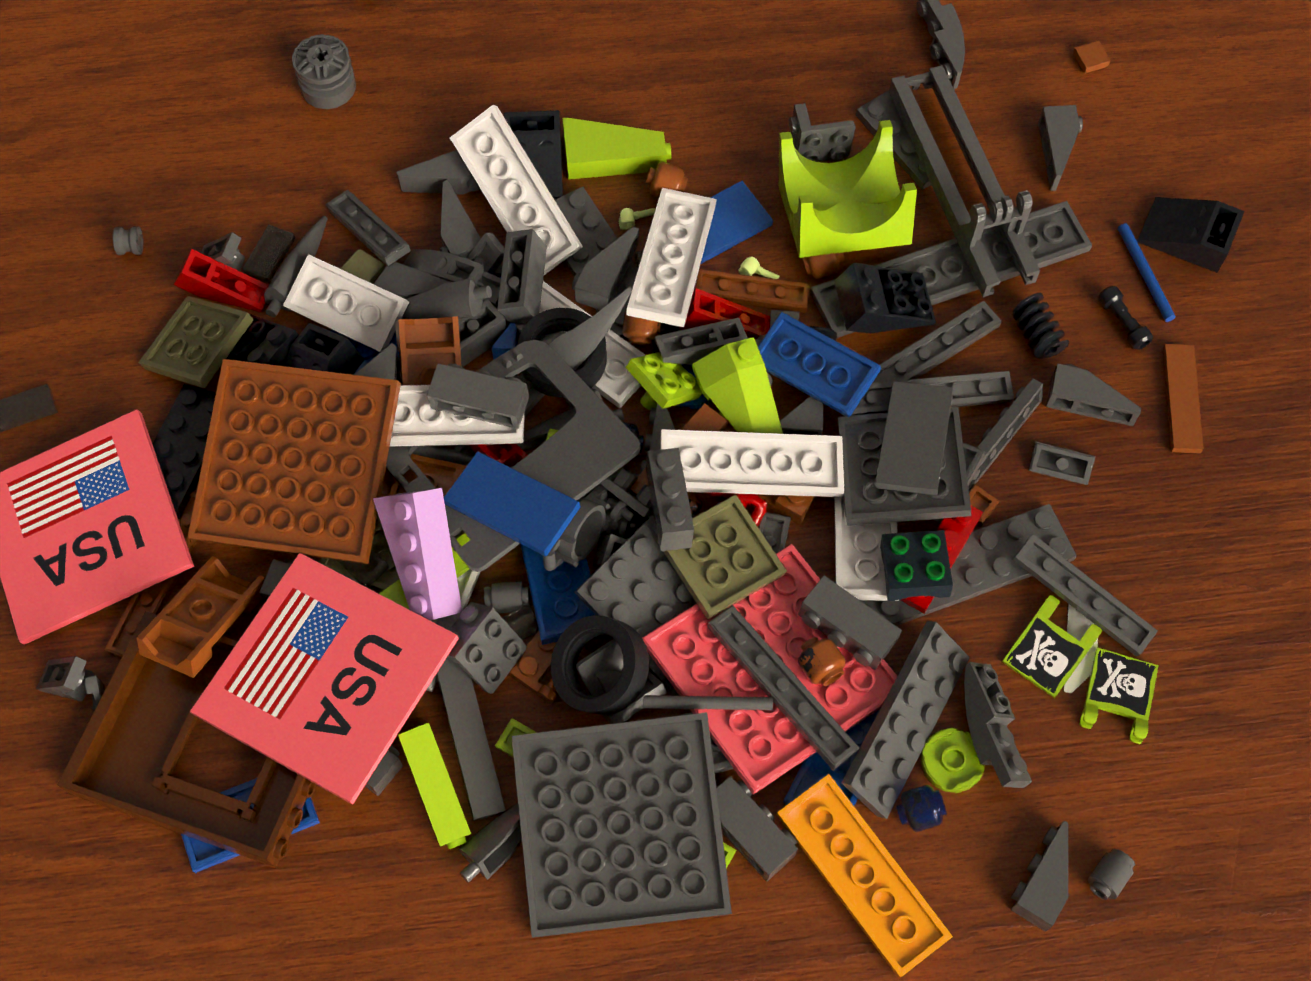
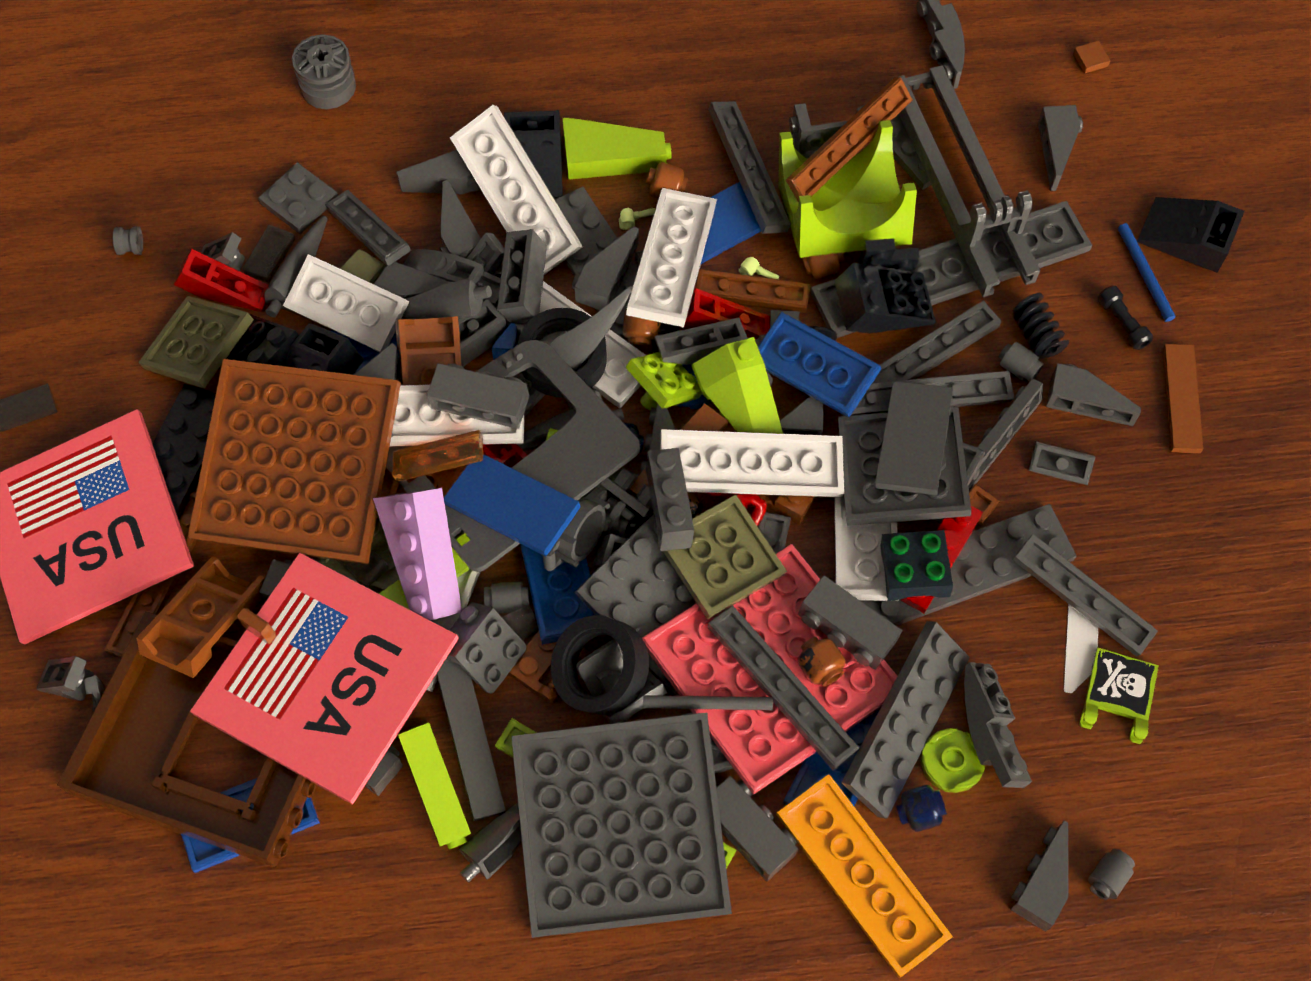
flag [1002,595,1102,699] -> none
none -> dark orange tile [236,608,276,645]
none -> dark grey plate [258,163,338,234]
none -> clear orange tile [392,430,483,482]
none -> dark grey plate [708,101,791,234]
none -> dark orange tile [786,77,913,203]
none -> black plate [858,238,920,271]
none -> dark grey brick [998,342,1044,382]

